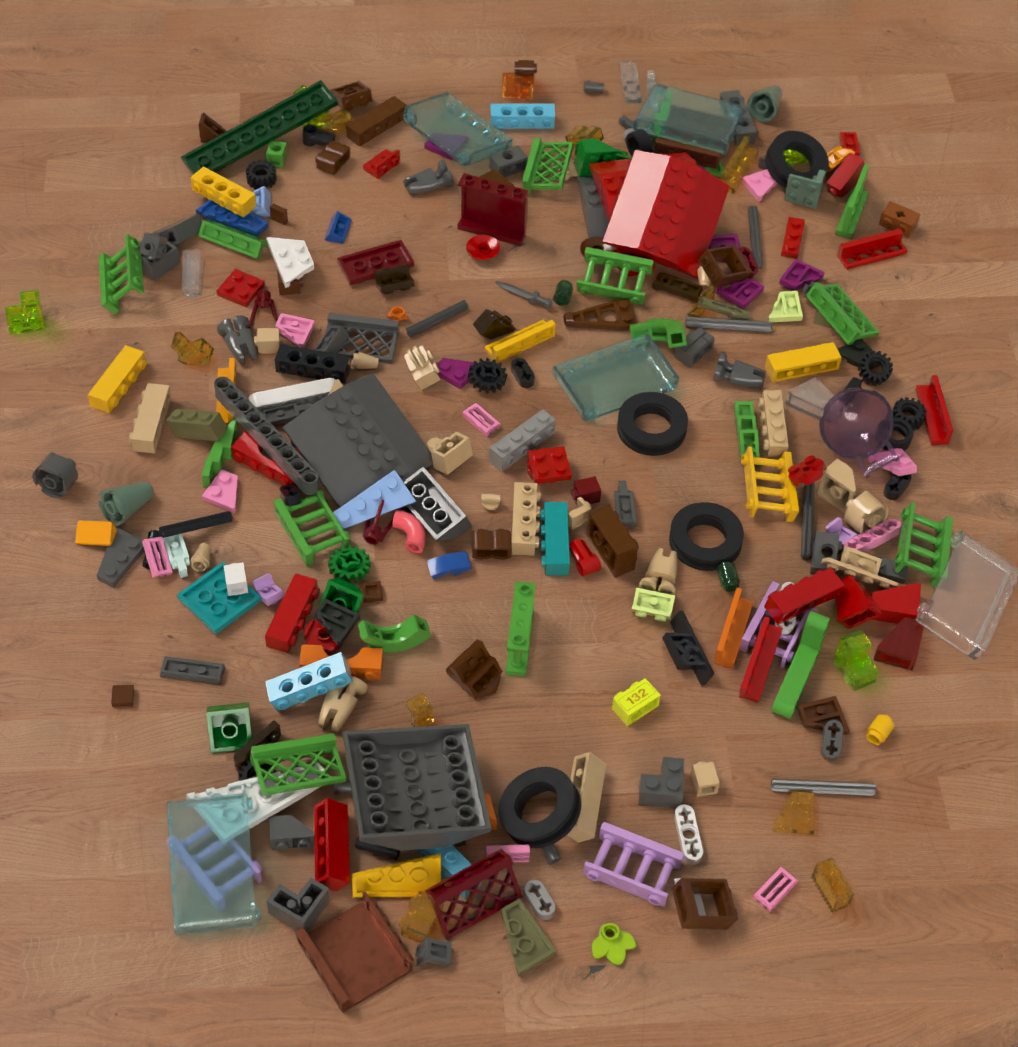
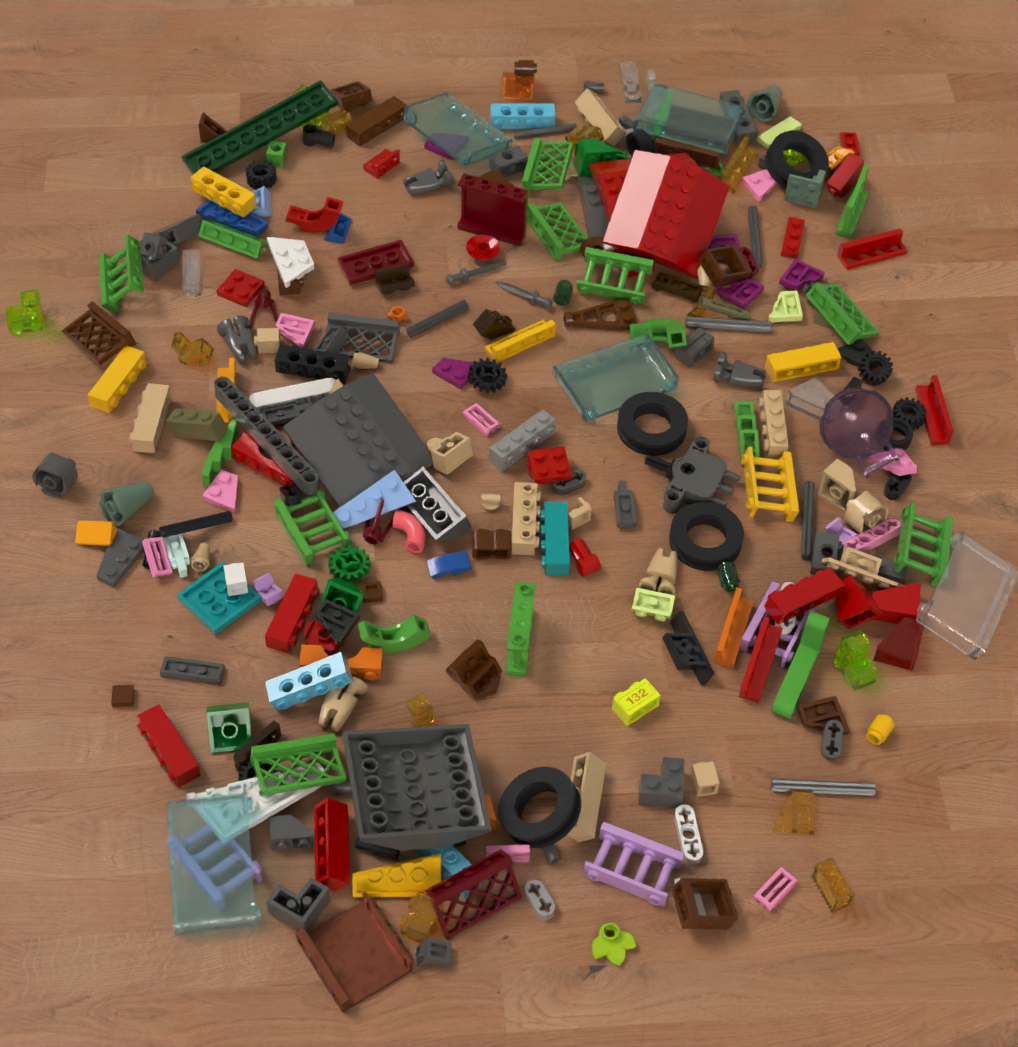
reddish brown tile [270,203,288,225] -> none
reddish brown brick [315,141,351,175] -> none
tan brick [404,345,441,390] -> none
olive wing [501,898,556,977] -> none
black beam [511,358,535,388] -> none
dark red brick [571,476,602,504] -> none
reddish brown brick [587,505,639,578] -> none
red plate [788,455,827,487] -> none
dark orange brick [879,201,920,238] -> none
none -> reddish brown fence [62,301,137,365]
none -> red brick [136,704,201,788]
none -> red arch [285,196,344,233]
none -> dark grey sword [446,262,506,285]
none -> dark grey bar [513,123,577,139]
none -> bright green fence [527,202,587,260]
none -> dark grey beam [553,470,587,495]
none -> tan brick [575,88,627,147]
none -> piece [644,436,741,513]
none -> yellowish green tile [757,116,802,149]

